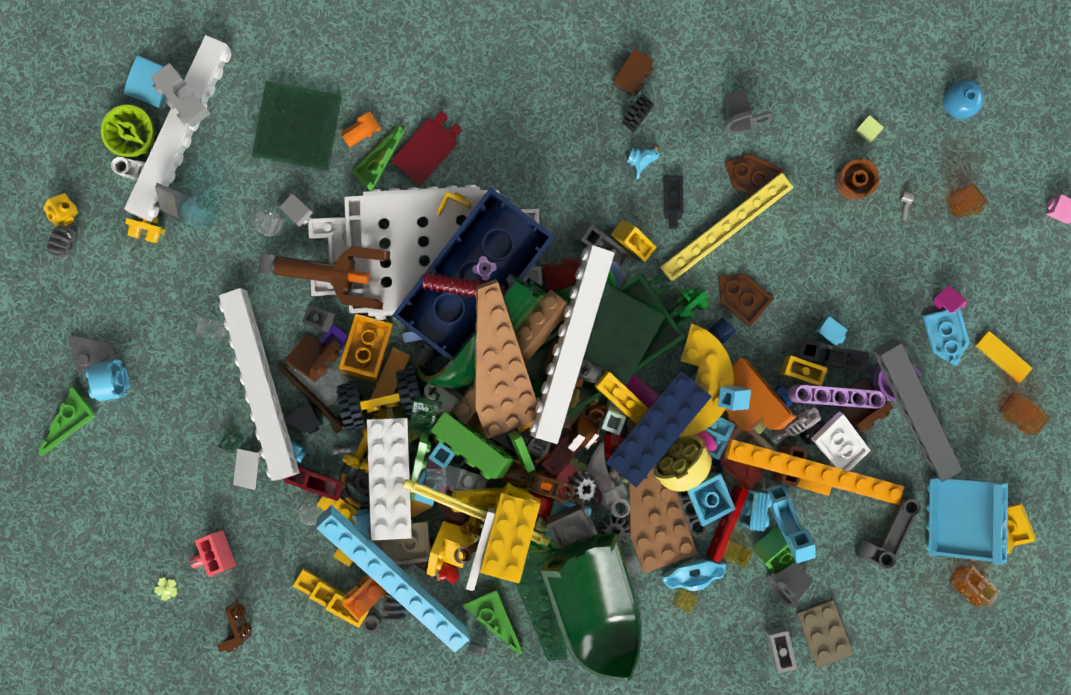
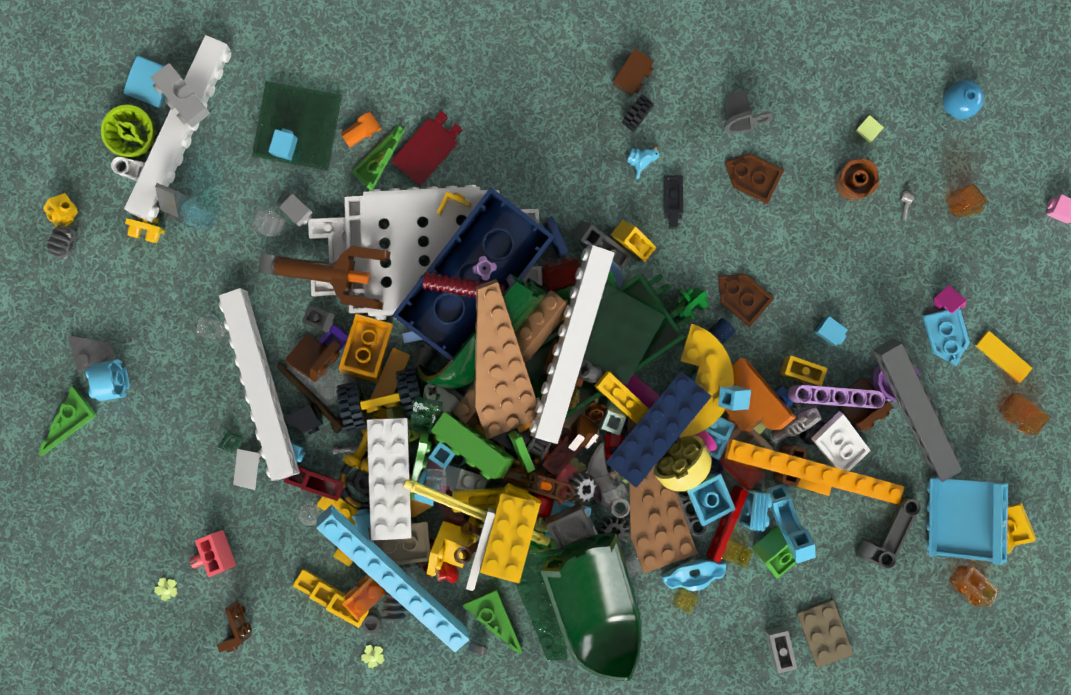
light yellow tile [660,172,794,282] -> none
dark grey container [766,562,813,608] -> none
black arch [799,339,870,372] -> none
none -> medium azure brick [269,128,298,160]
none -> yellowish green plant [361,645,385,669]
none -> dark blue tile [543,216,569,259]

